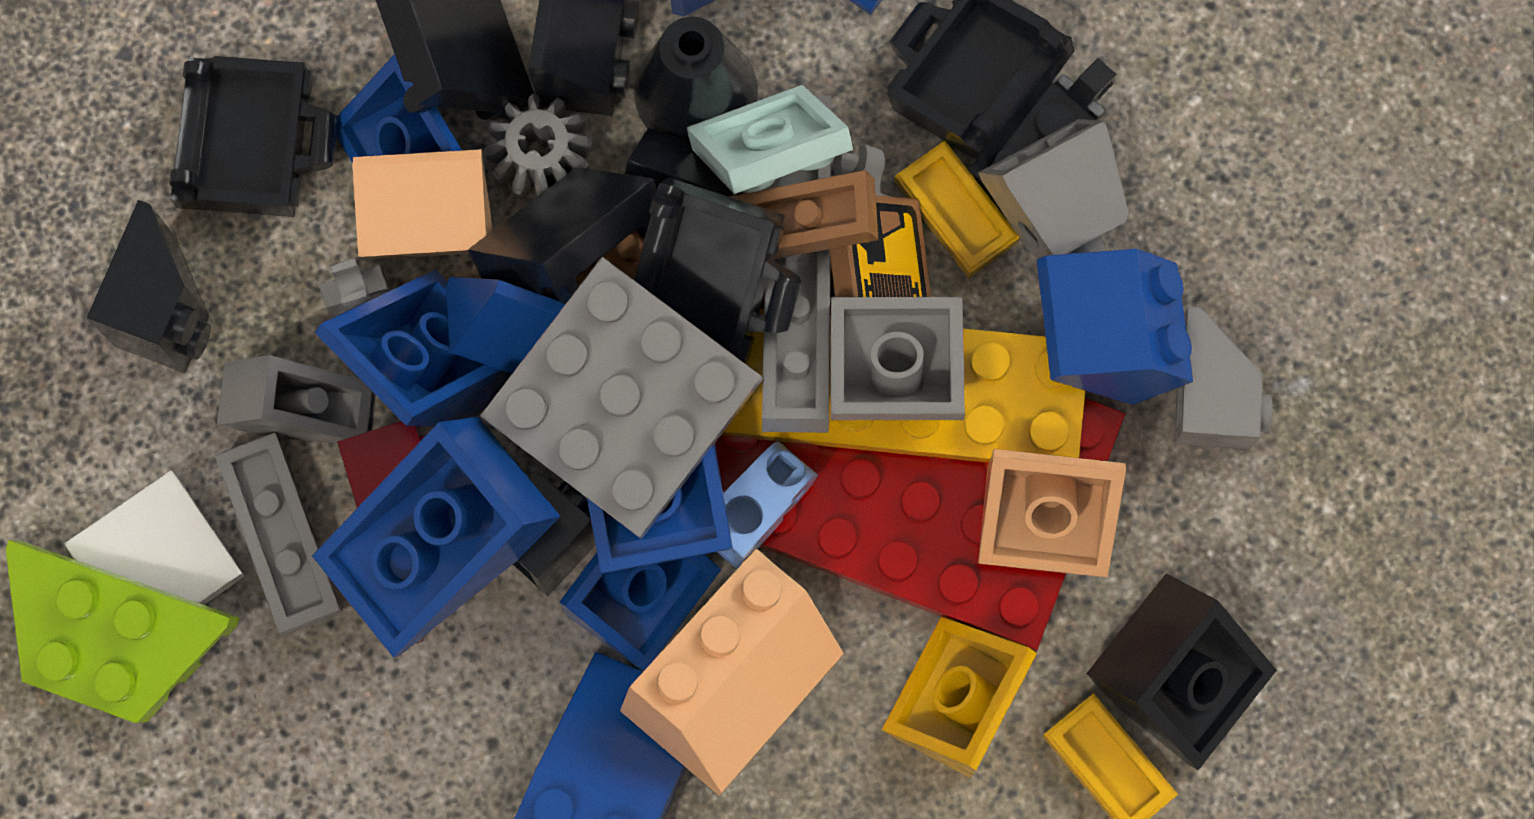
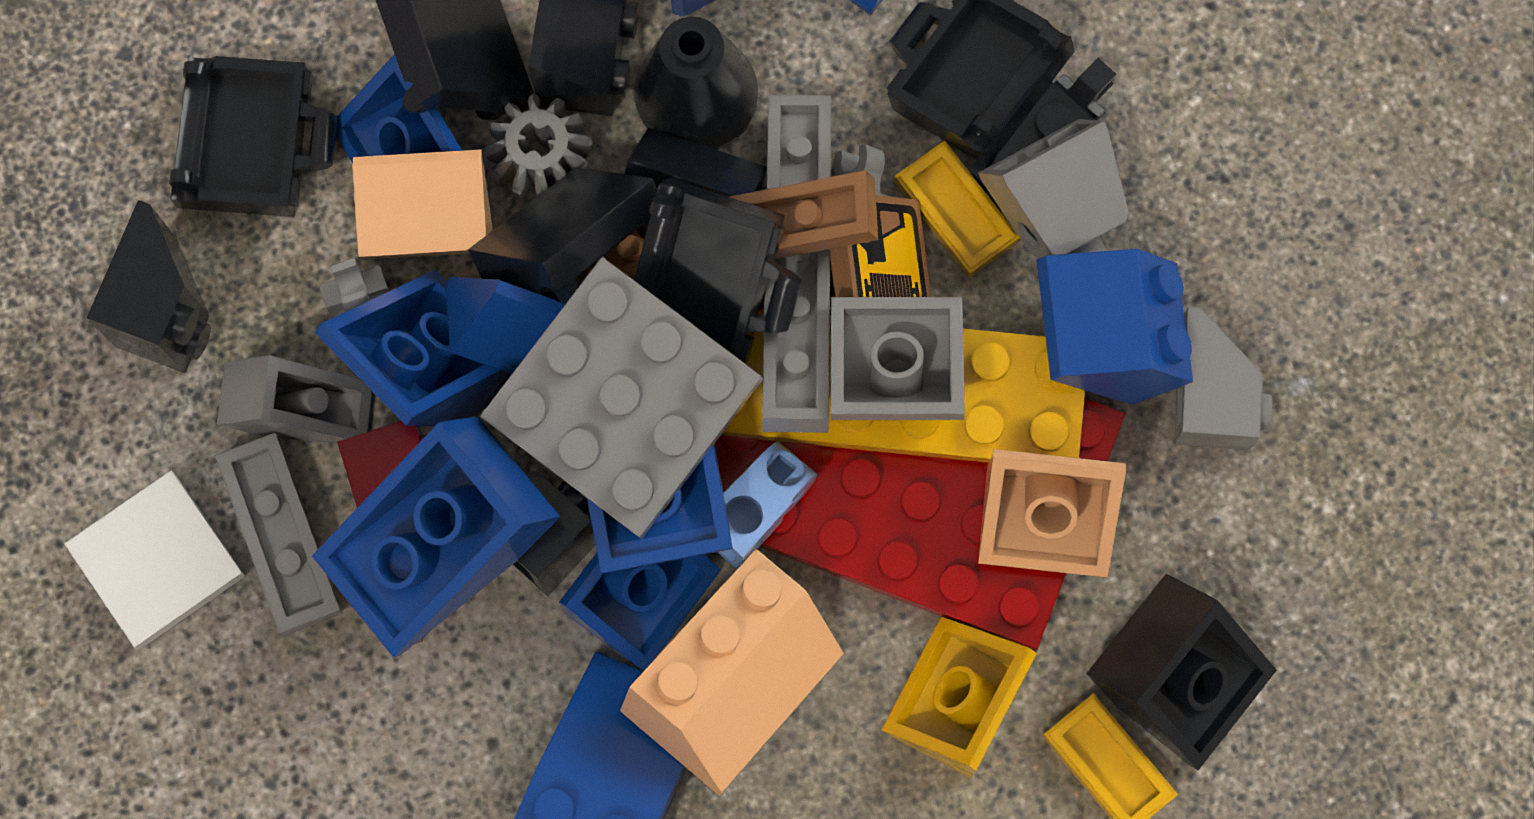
lime wing [5,540,240,724] -> none
light aqua plate [687,85,853,194] -> none

